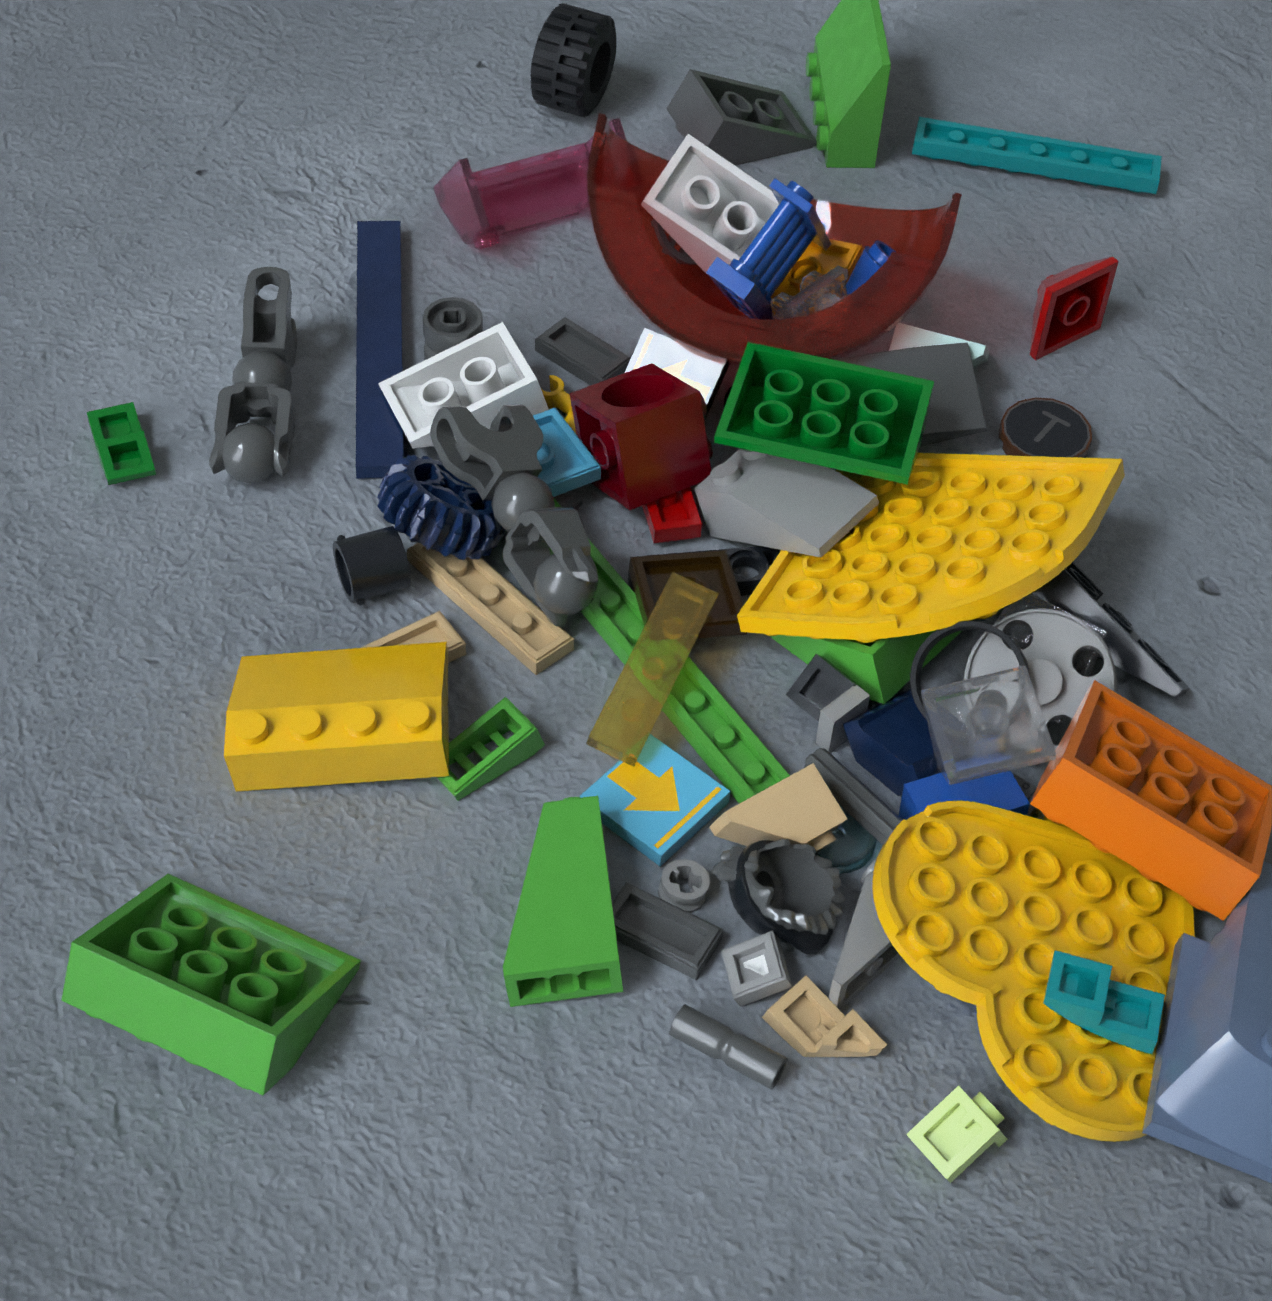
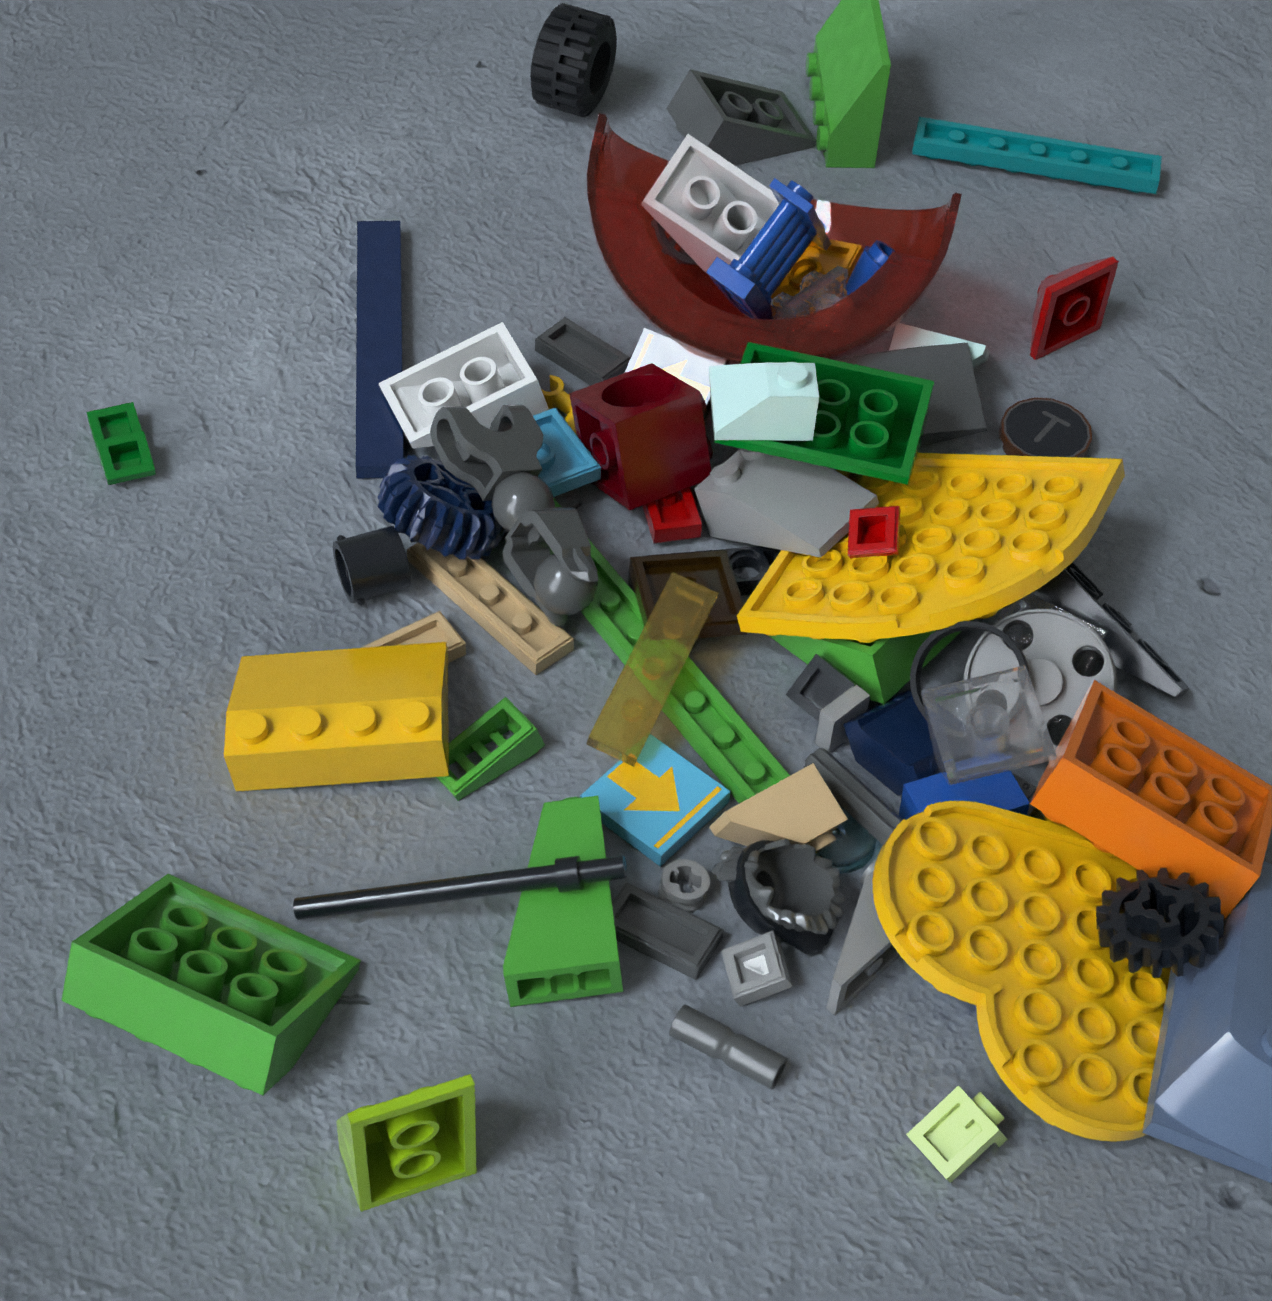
dark grey piece [209,267,298,484] -> none
dark grey wheel [423,297,483,360] -> none
clear pink windscreen [433,118,641,250] -> none
tan slope [762,975,887,1057] -> none
teal slope [1043,950,1165,1054] -> none
none -> black bar [293,856,627,920]
none -> lime slope [336,1074,477,1212]
none -> light aqua slope [708,362,819,441]
none -> red slope [848,506,901,558]
none -> black gear [1096,868,1224,978]

